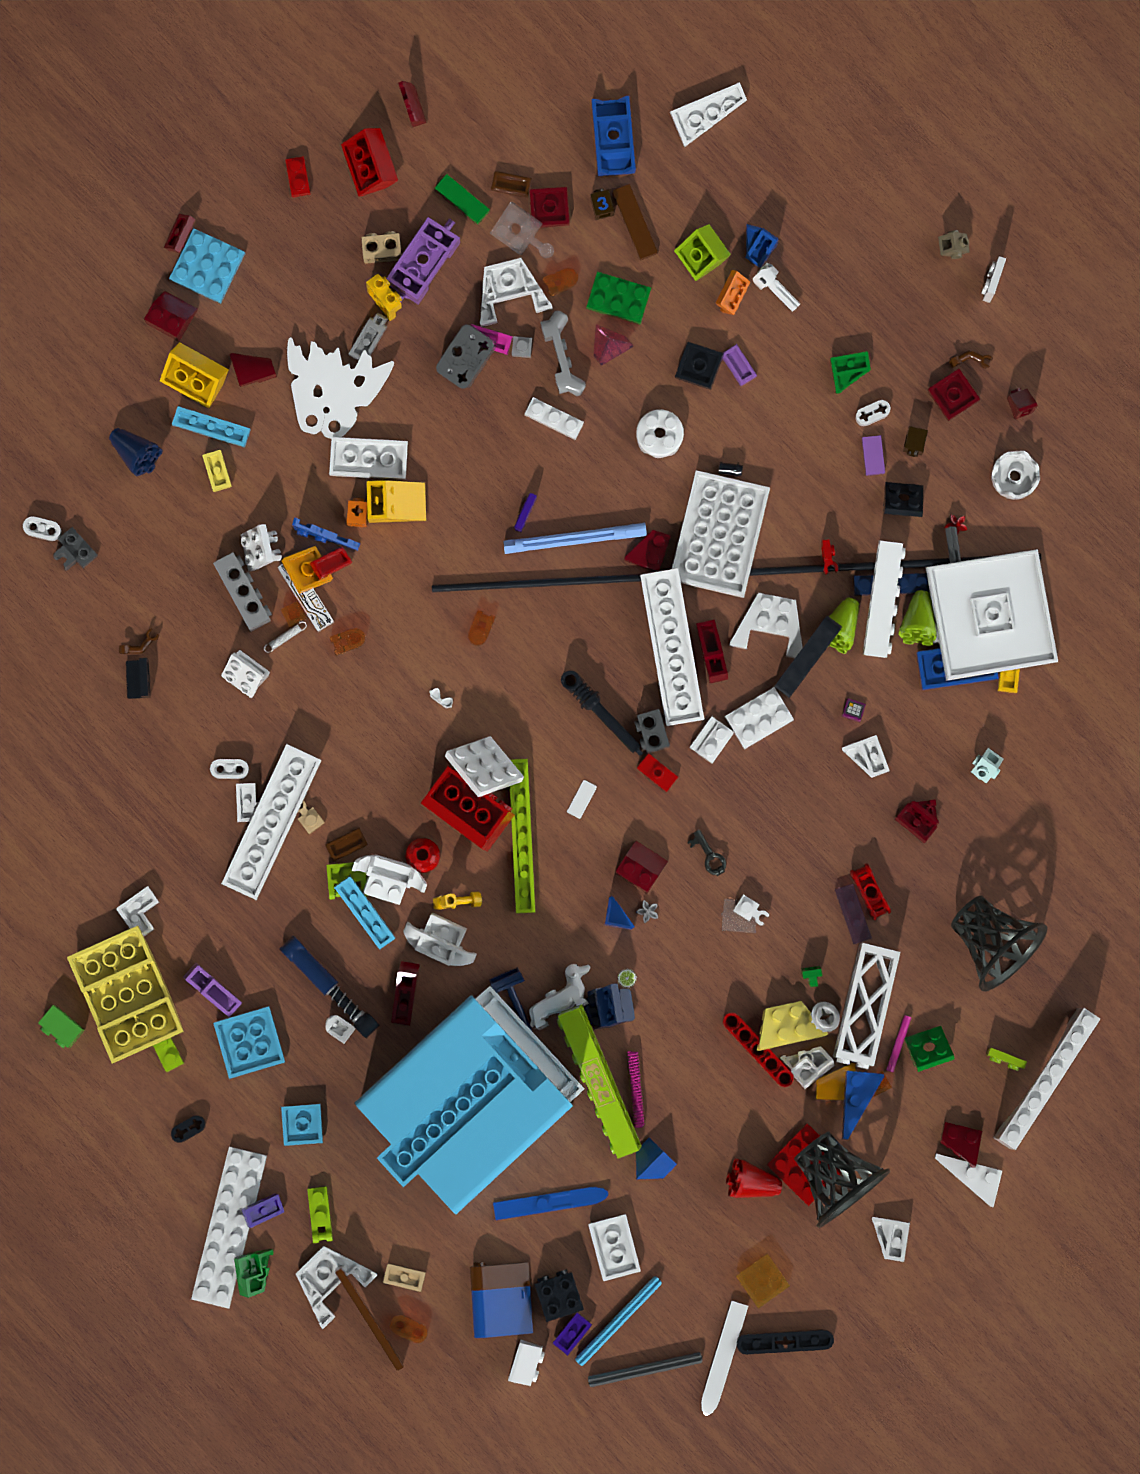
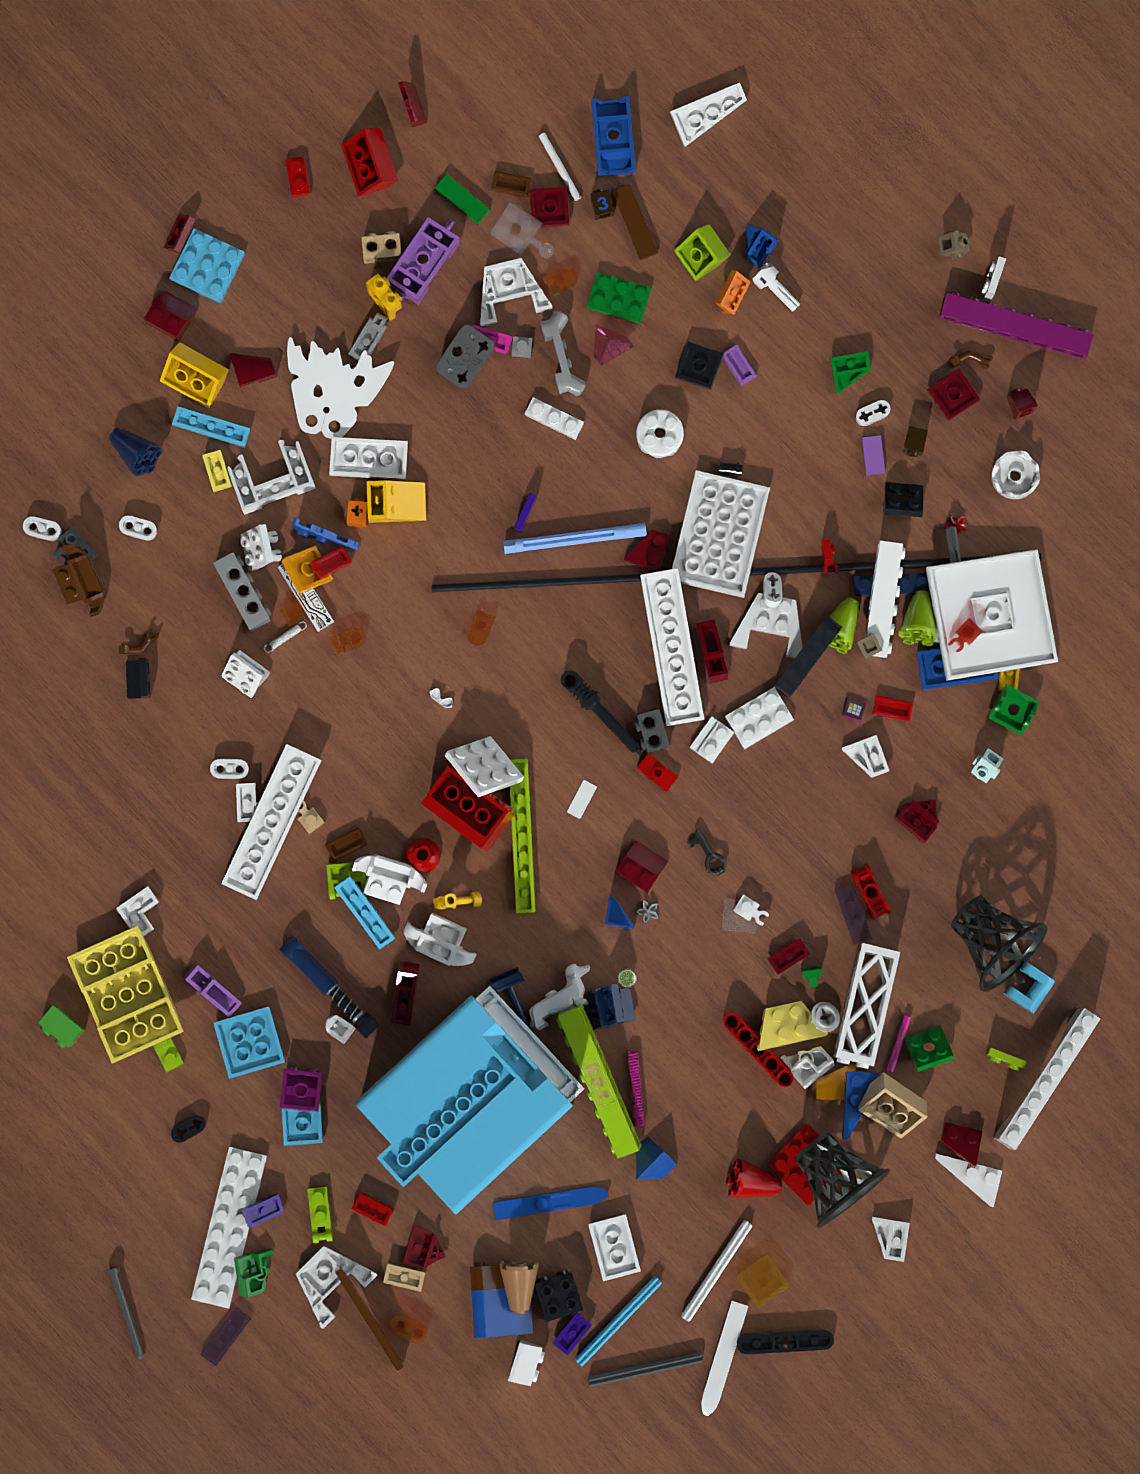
none -> reddish brown plate [53,544,105,617]
none -> dark grey bar [106,1267,144,1359]
none -> white plate [119,516,157,541]
none -> clear purple tile [200,1307,252,1366]
none -> white wedge [227,440,316,515]
none -> magenta plate [279,1067,323,1112]
none -> red plate [351,1192,395,1227]
none -> dark red slope [401,1225,446,1269]
none -> medium nougat cone [500,1259,539,1314]
none -> white bar [539,133,582,201]
none -> white axle [681,1220,752,1322]
none -> white beam [763,572,782,608]
none -> dark red plate [767,938,810,975]
none -> dark tan tile [856,633,883,659]
none -> tan slope [858,1073,928,1138]
none -> red tile [872,695,914,722]
none -> magenta brick [939,292,1094,360]
none -> clear red plate [948,618,983,653]
none -> green piece [988,684,1040,736]
none -> medium azure connector [1003,961,1055,1014]

